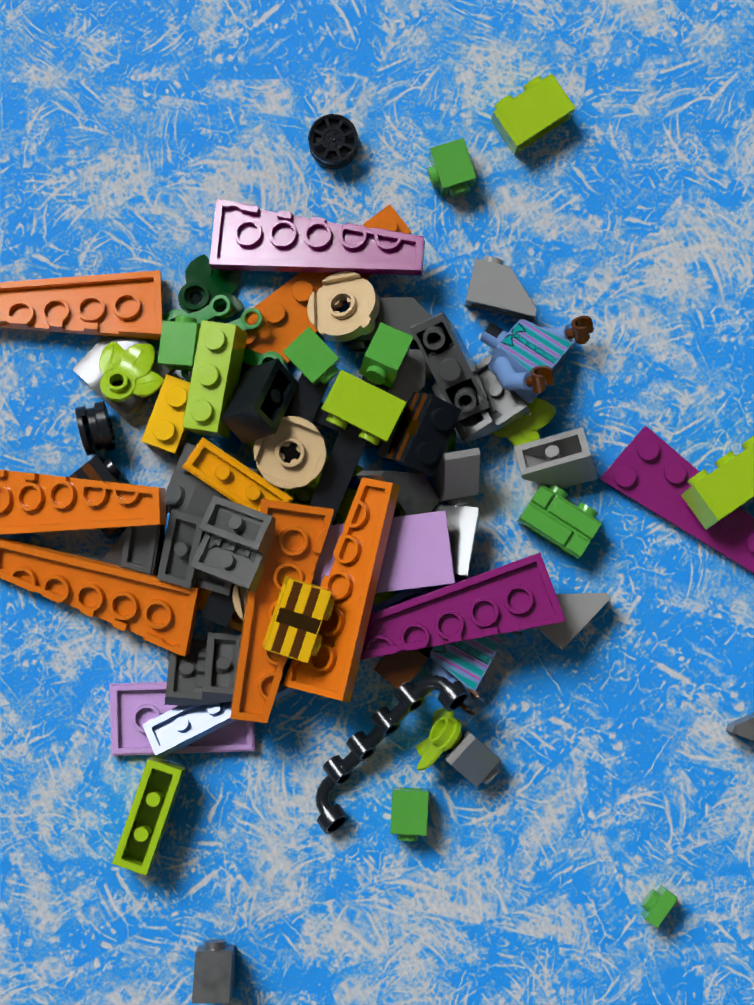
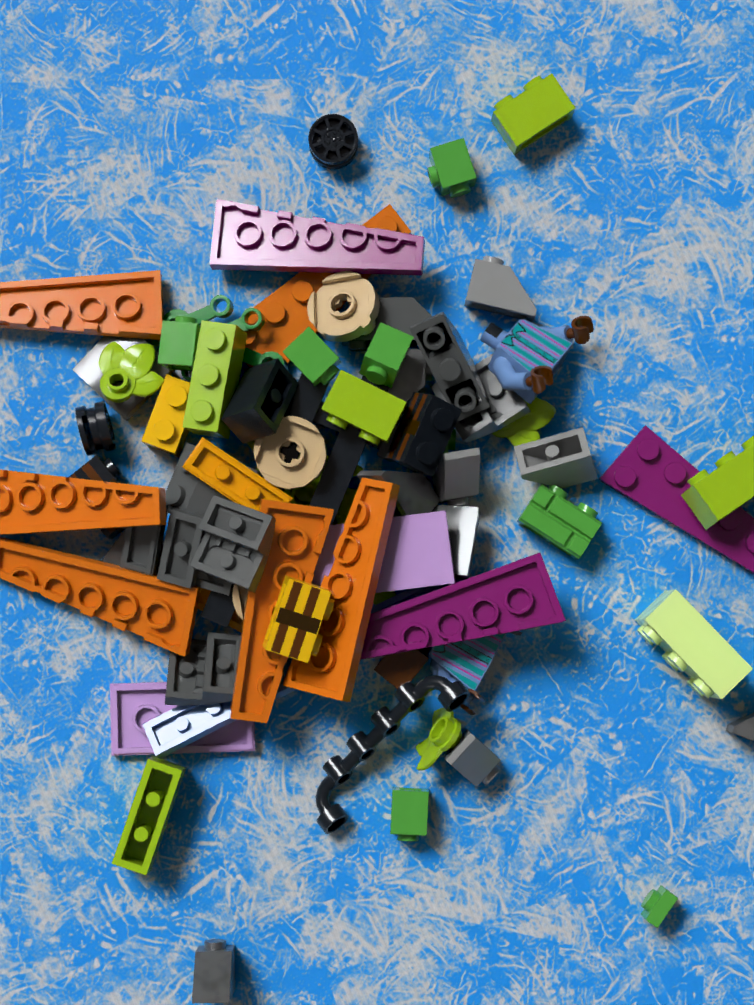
dark green plate [178,254,244,320] -> none
light grey slope [536,593,612,650] -> none
none -> yellowish green brick [635,589,753,700]

